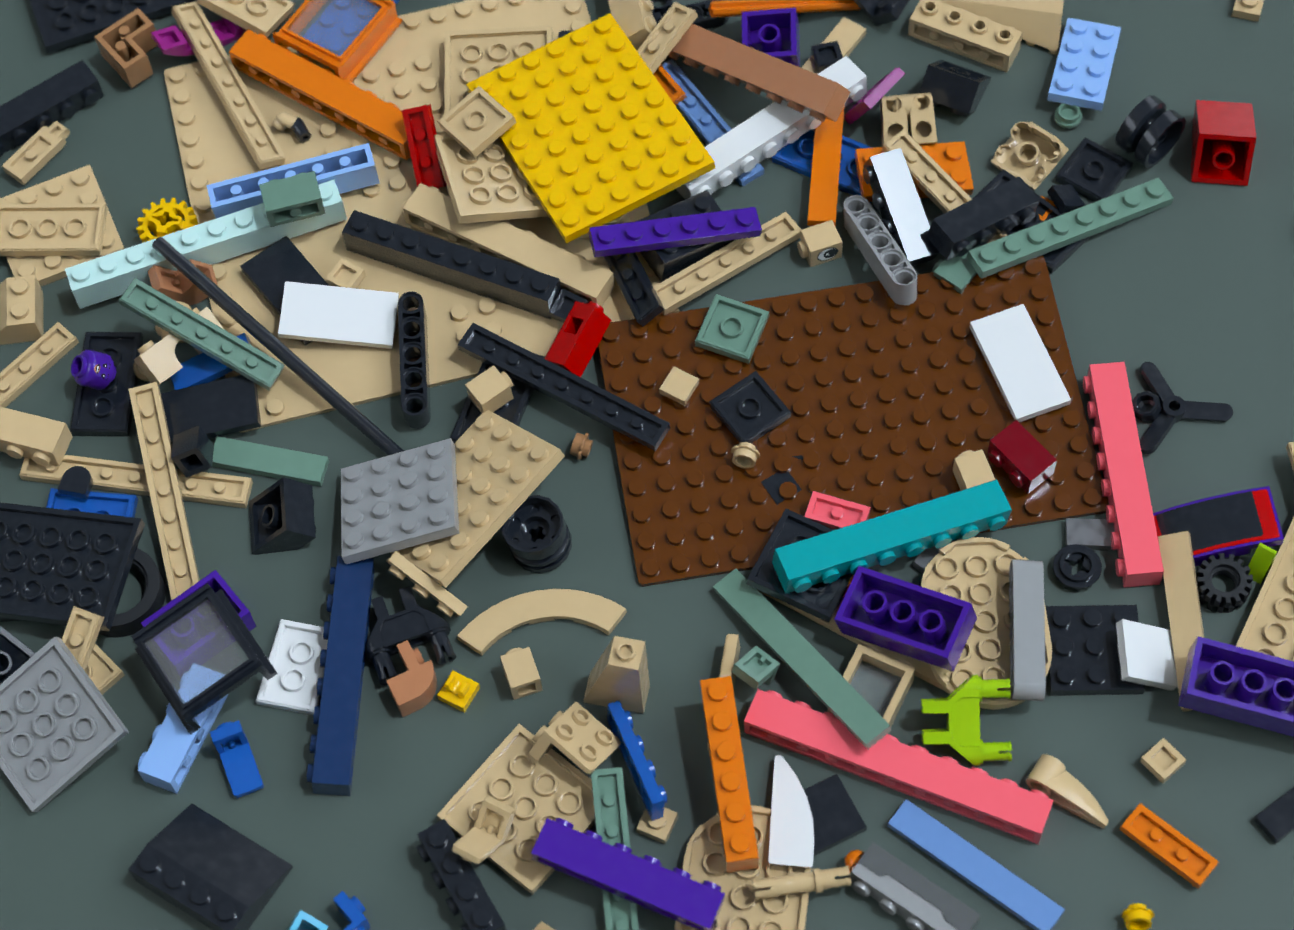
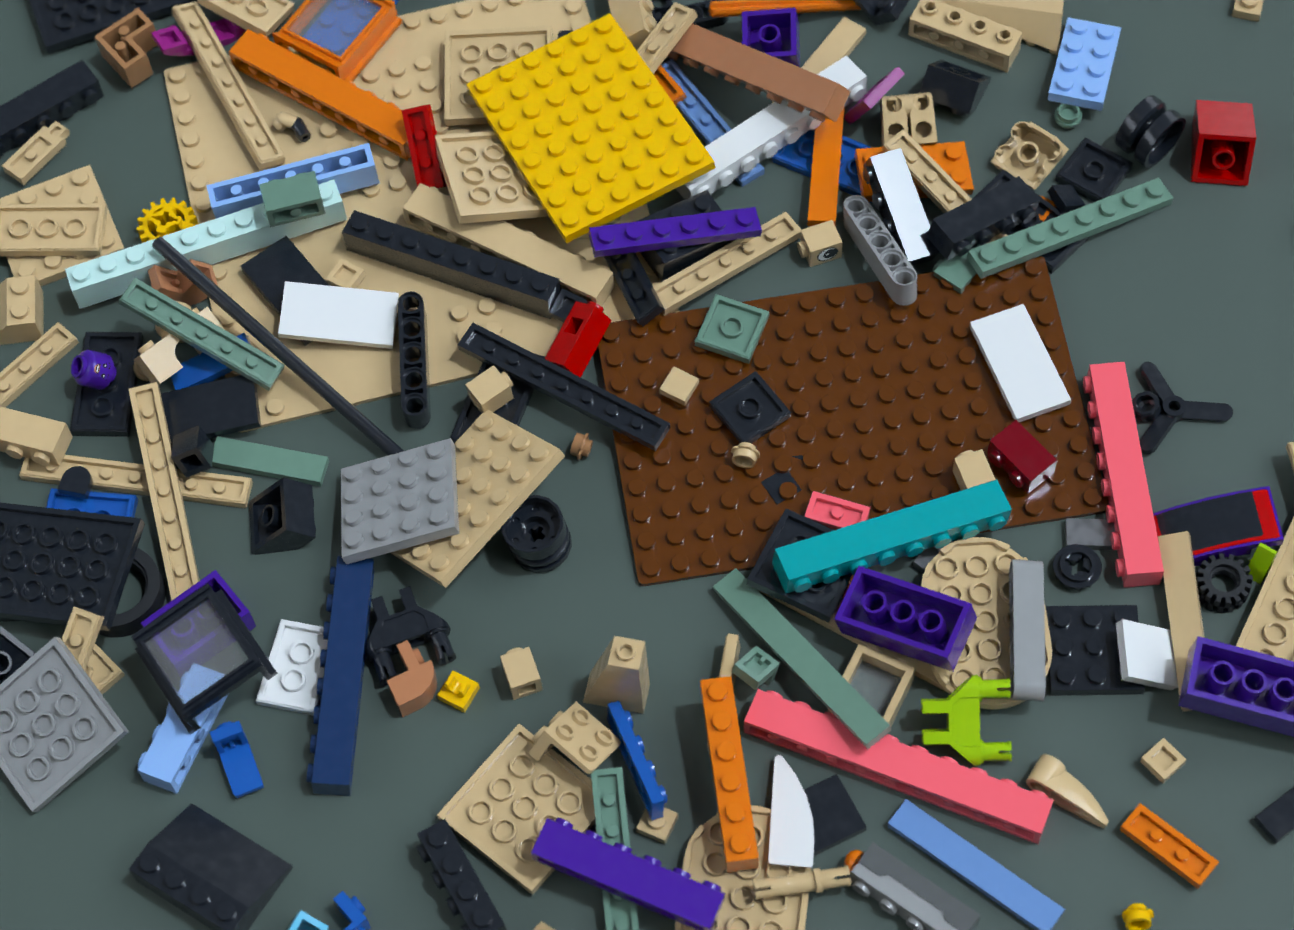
tan plate [386,551,468,618] -> none
tan plate [438,86,516,158] -> none
tan bracket [452,796,516,864] -> none
tan tile [457,589,627,656] -> none
black tile [811,41,843,73] -> none

